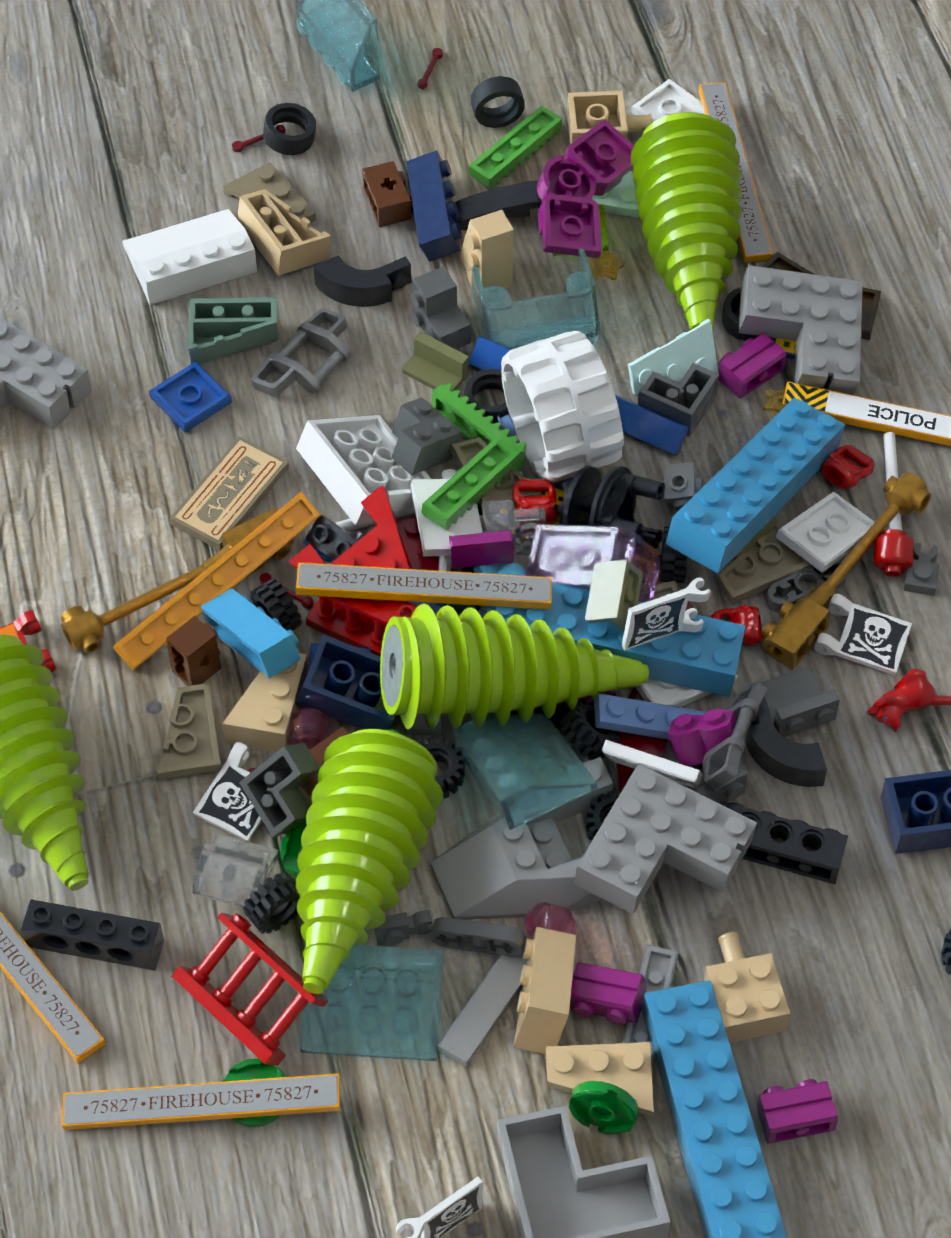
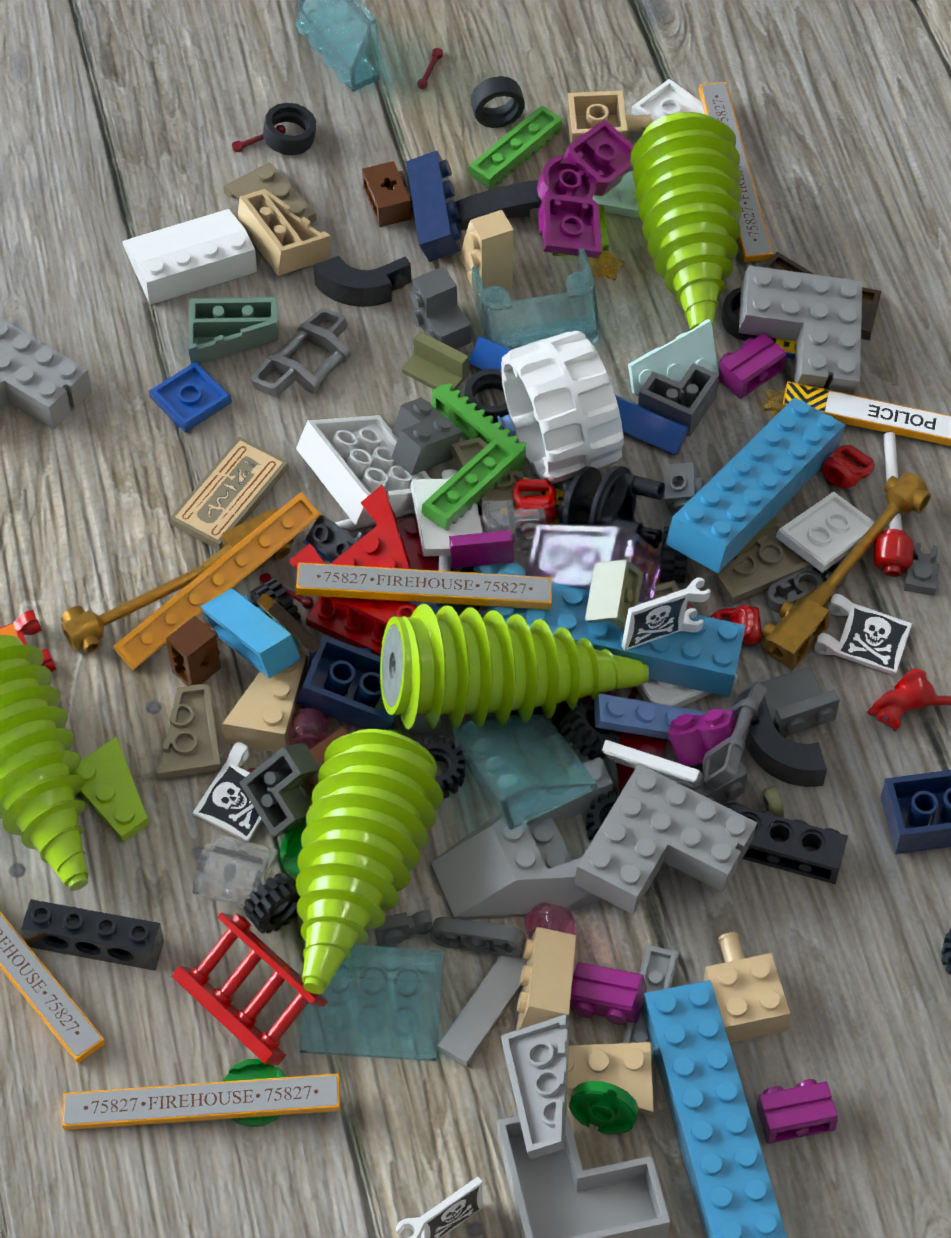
none -> lime wing [72,736,149,842]
none -> dark brown tile [256,594,321,654]
none -> light grey wing [501,1014,570,1159]
none -> olive tile [762,786,784,818]

